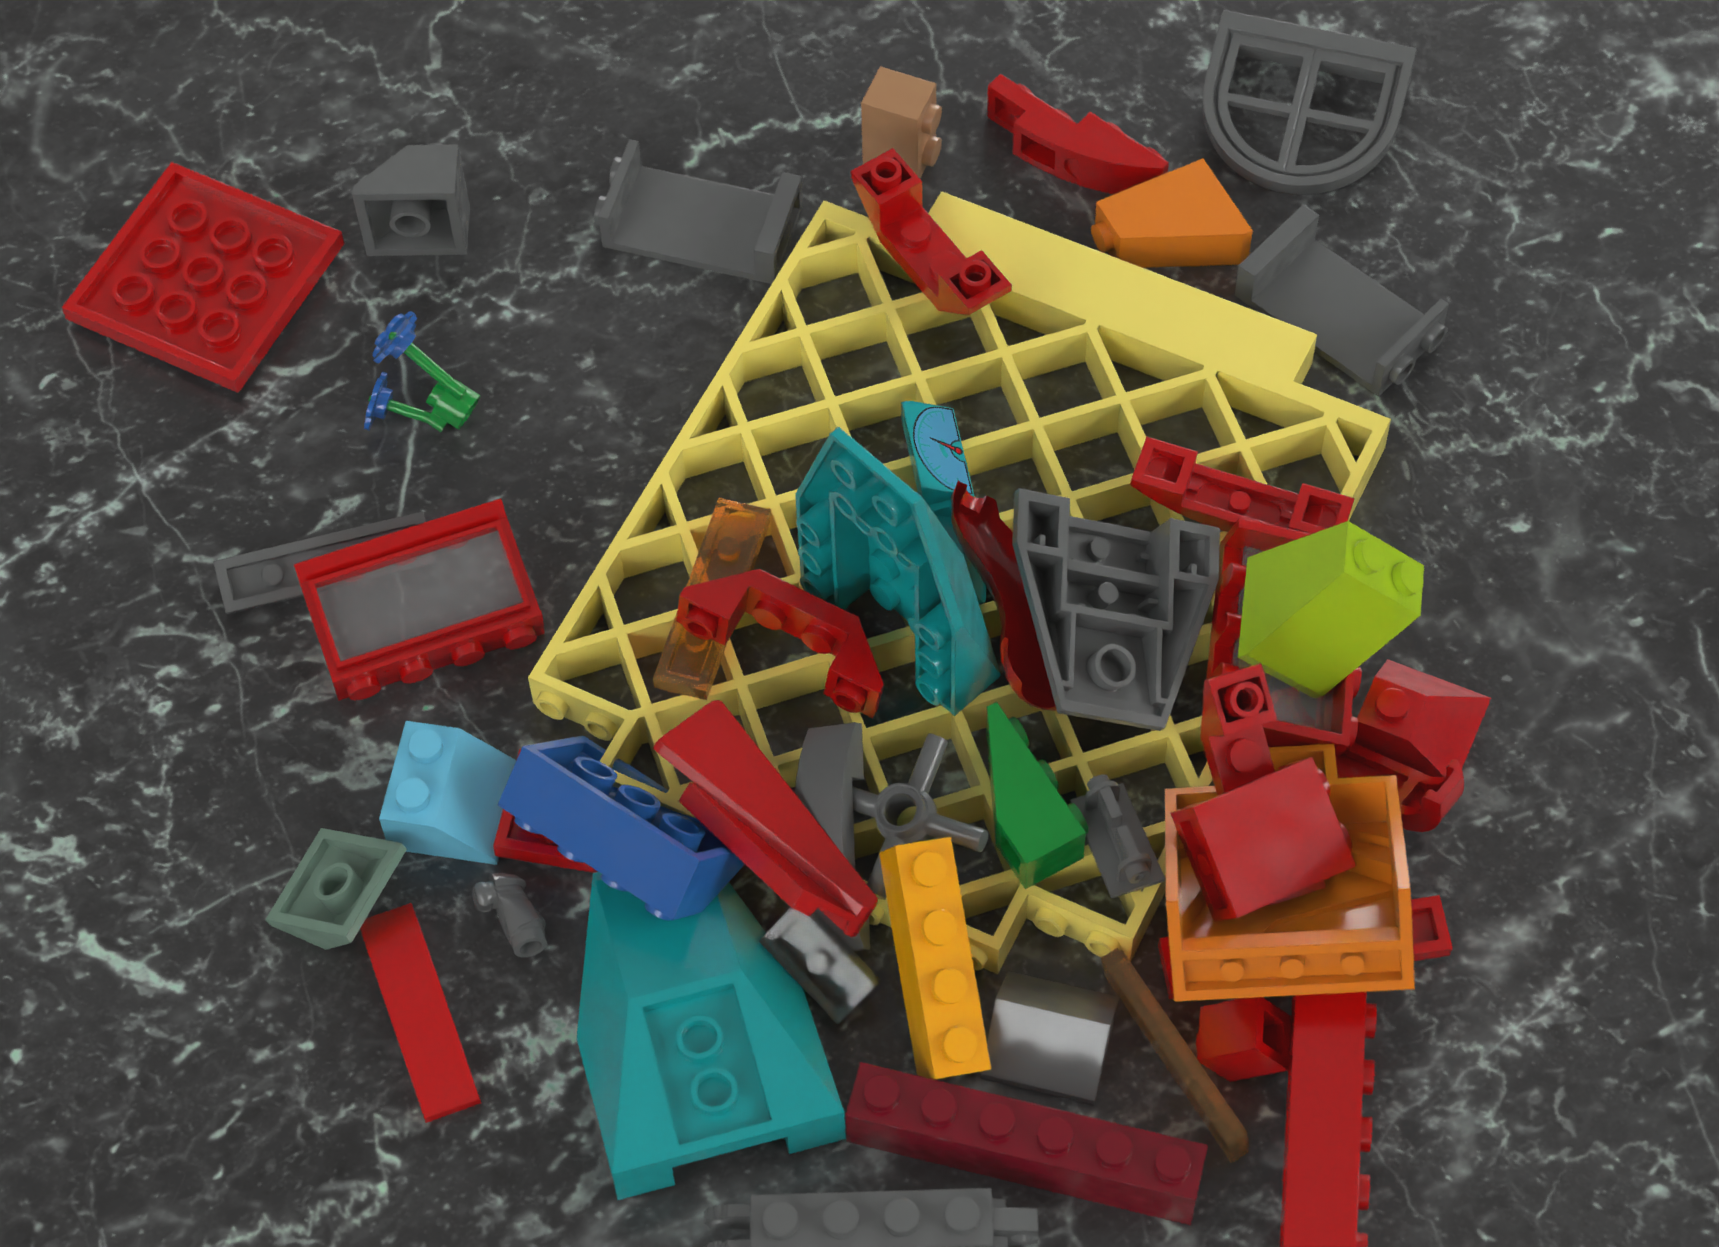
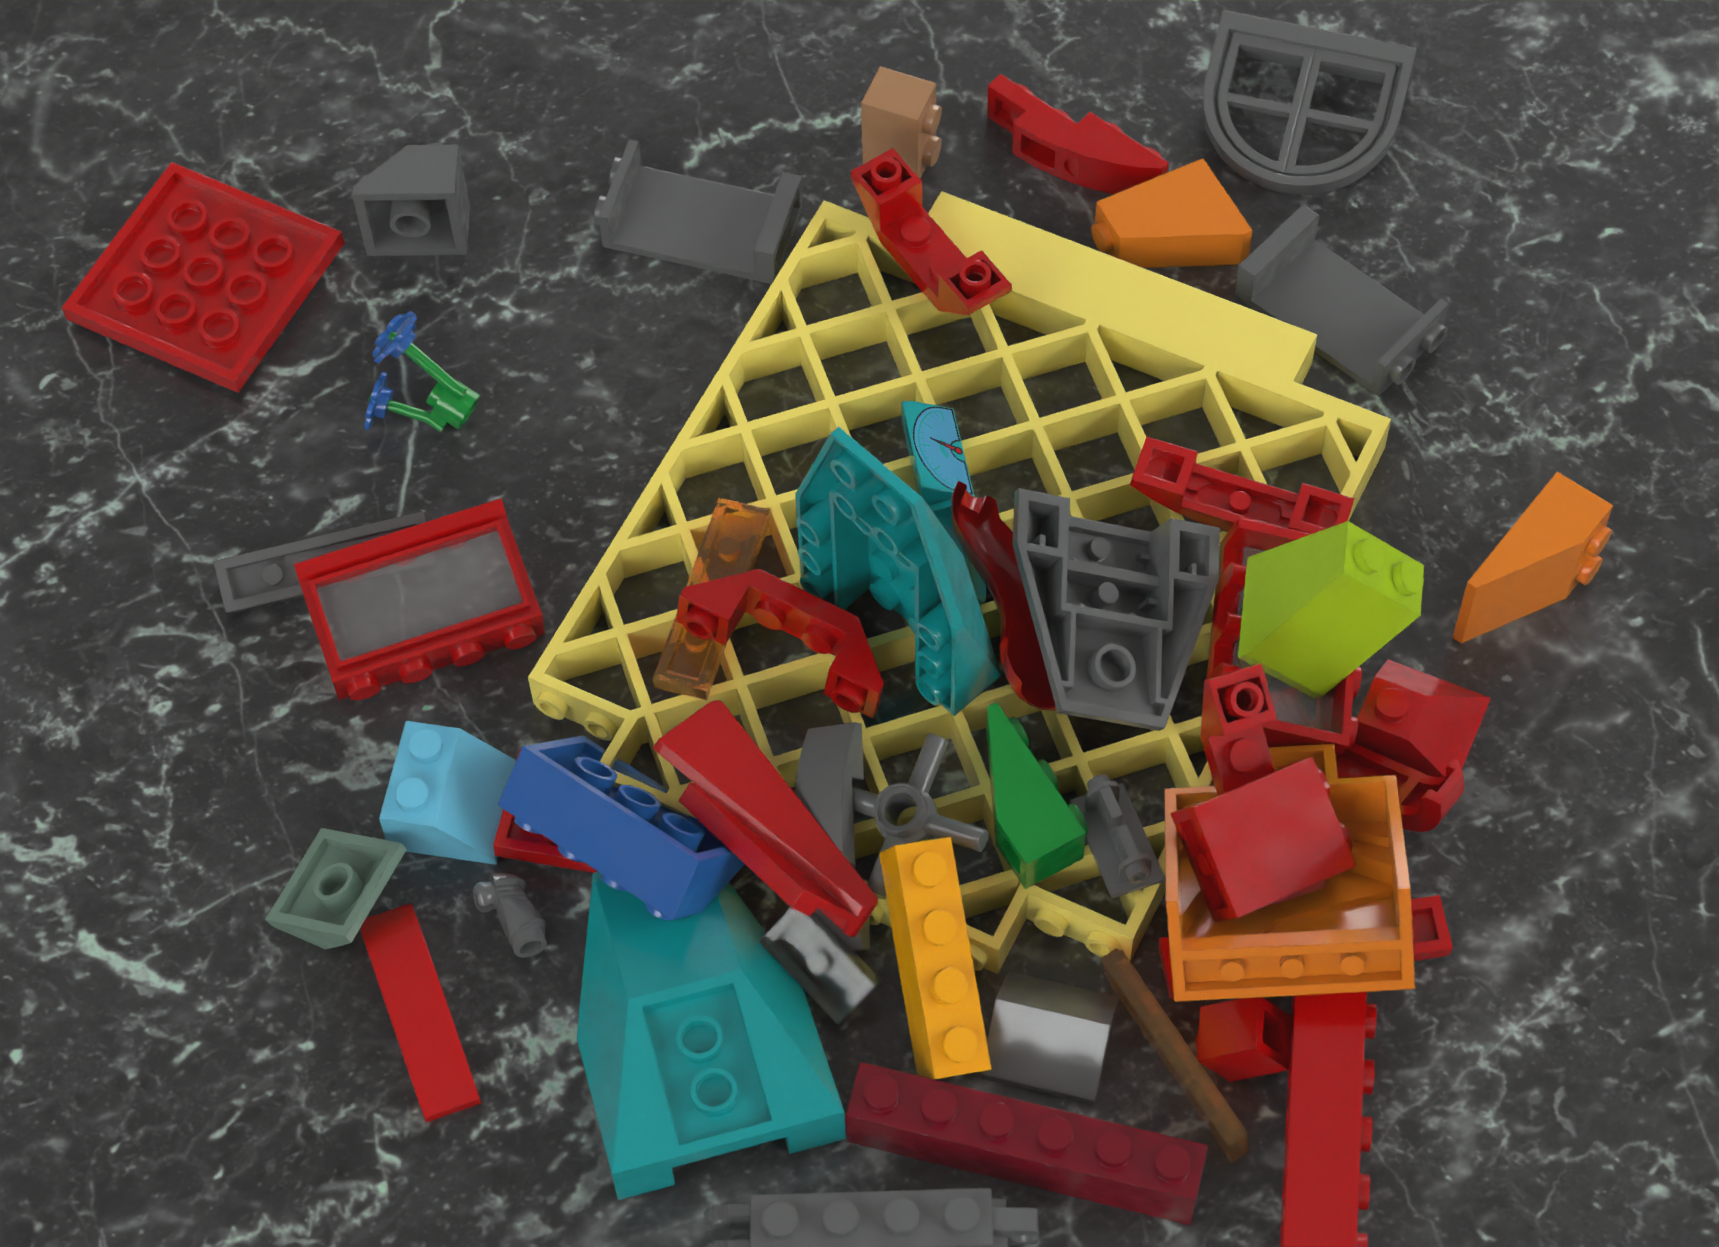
none -> orange slope [1452,472,1613,643]

